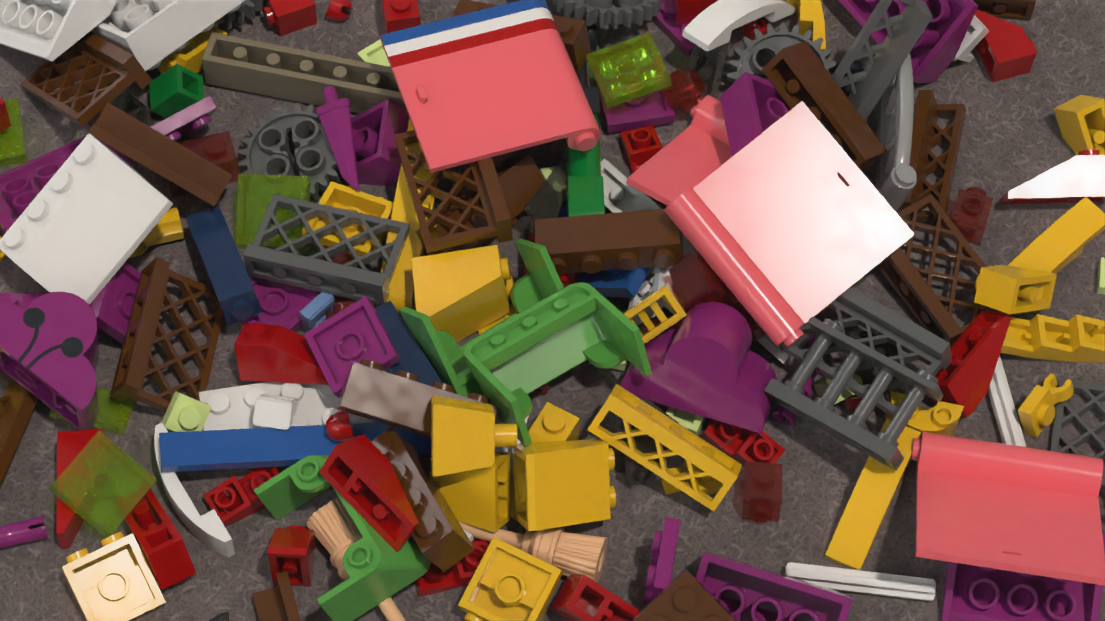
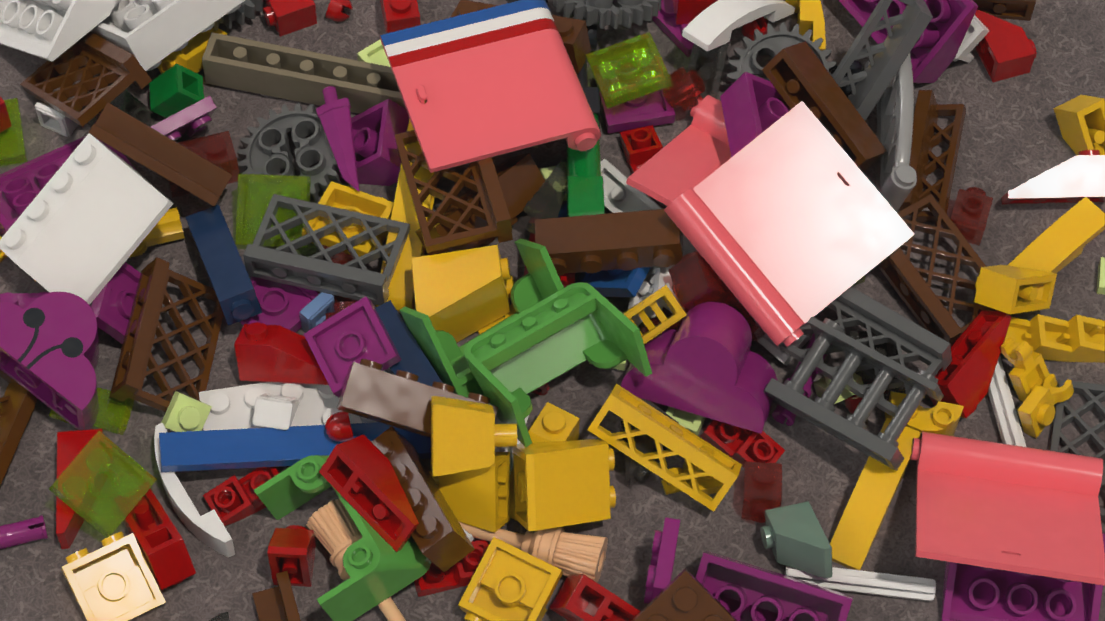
none -> white slope [34,102,78,137]
none -> sand green slope [761,501,832,579]
none -> yellow plate [1000,337,1050,402]

